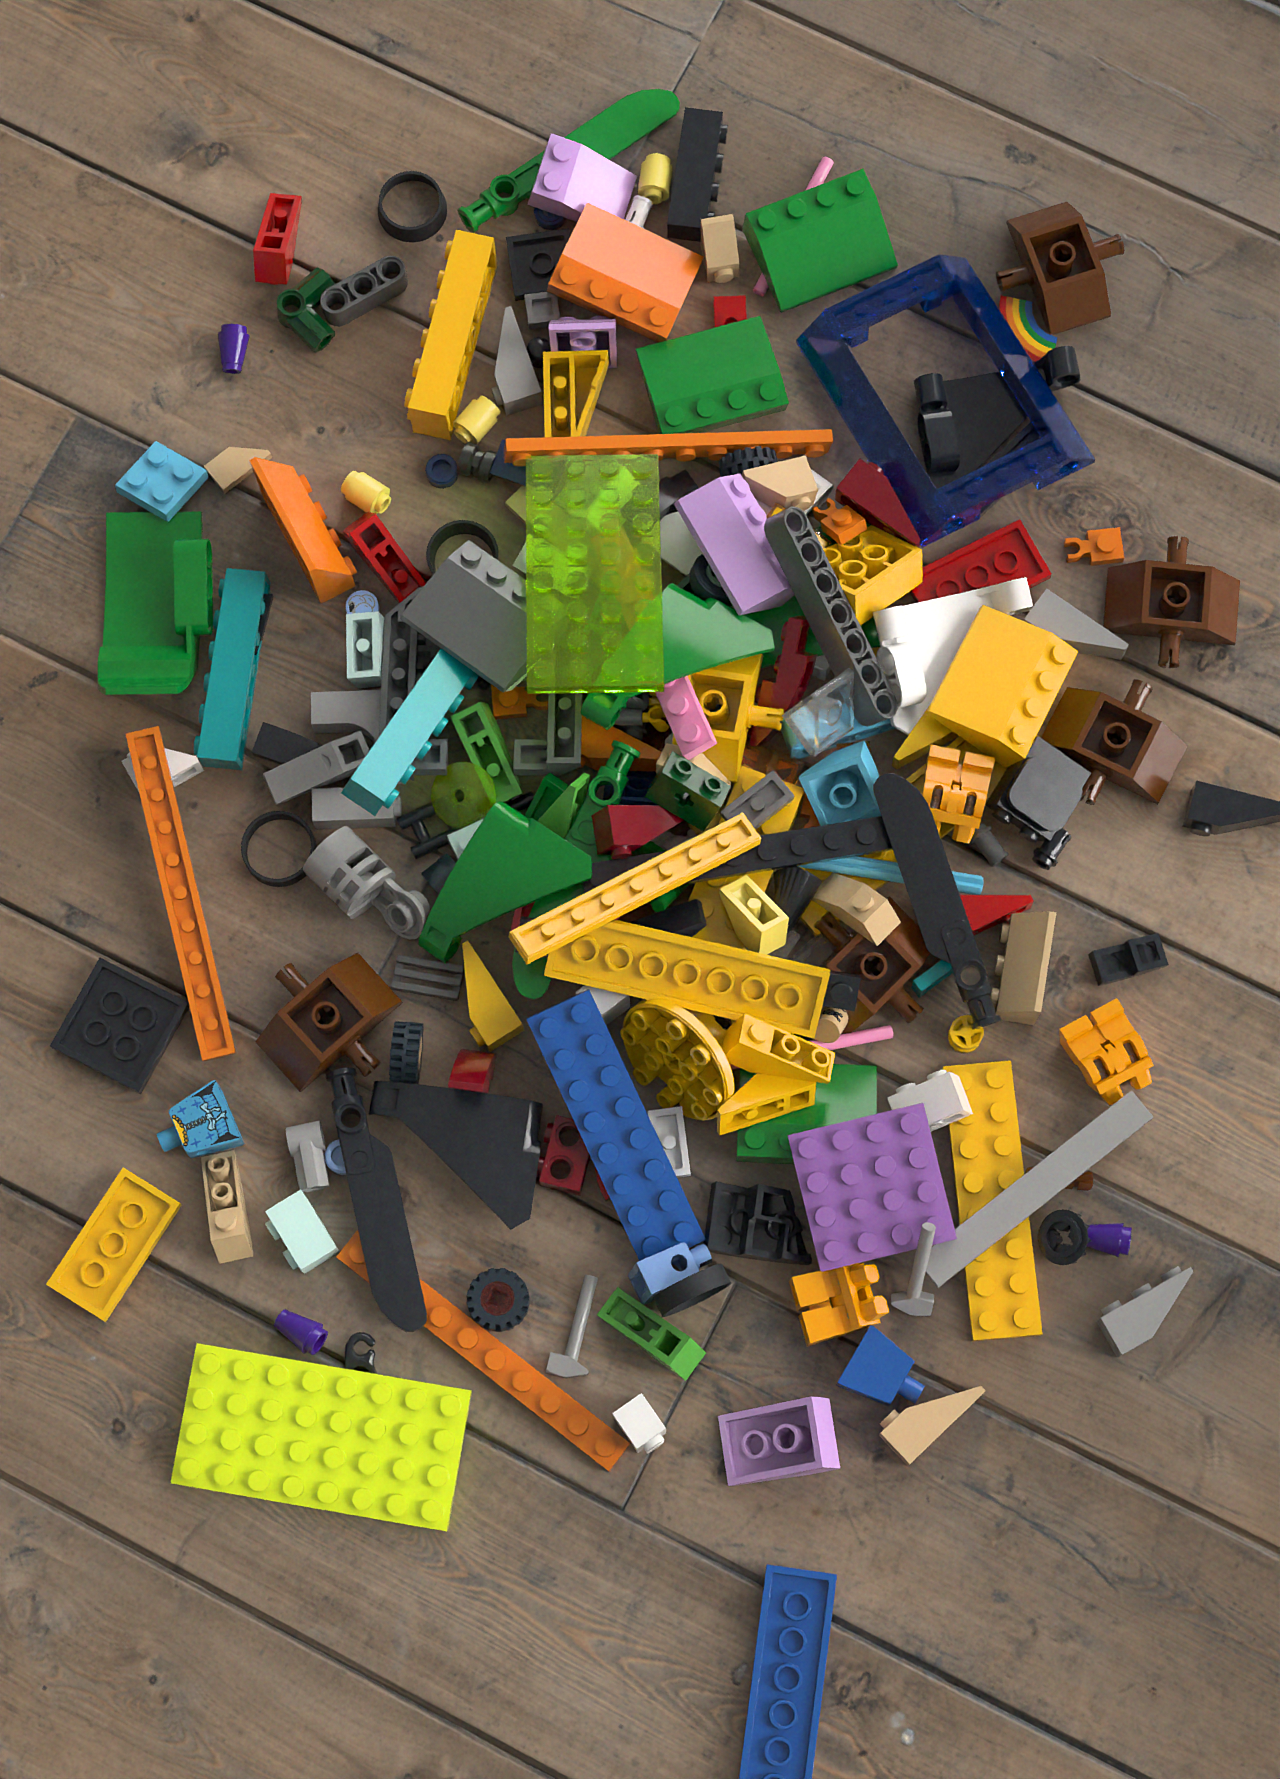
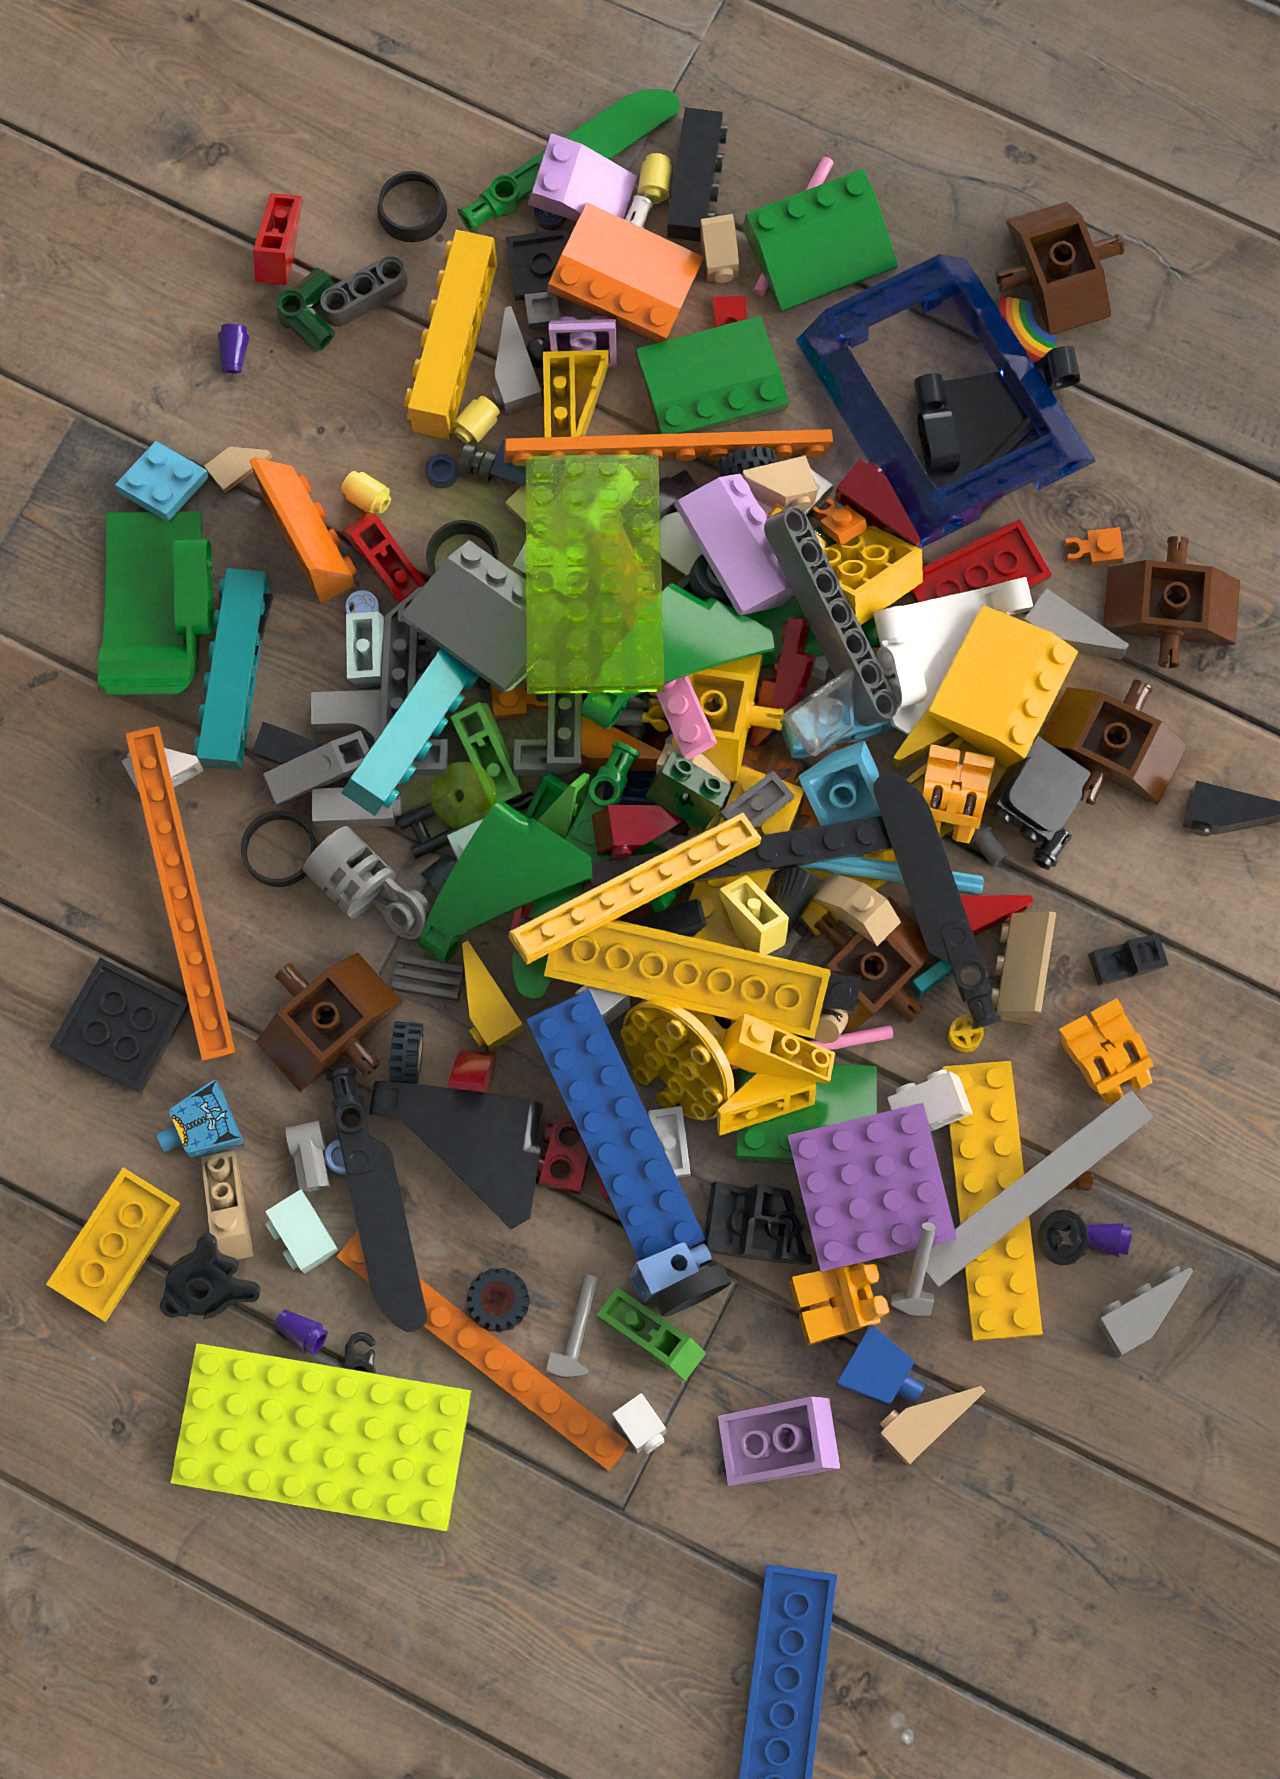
none -> black tile [160,1233,261,1319]

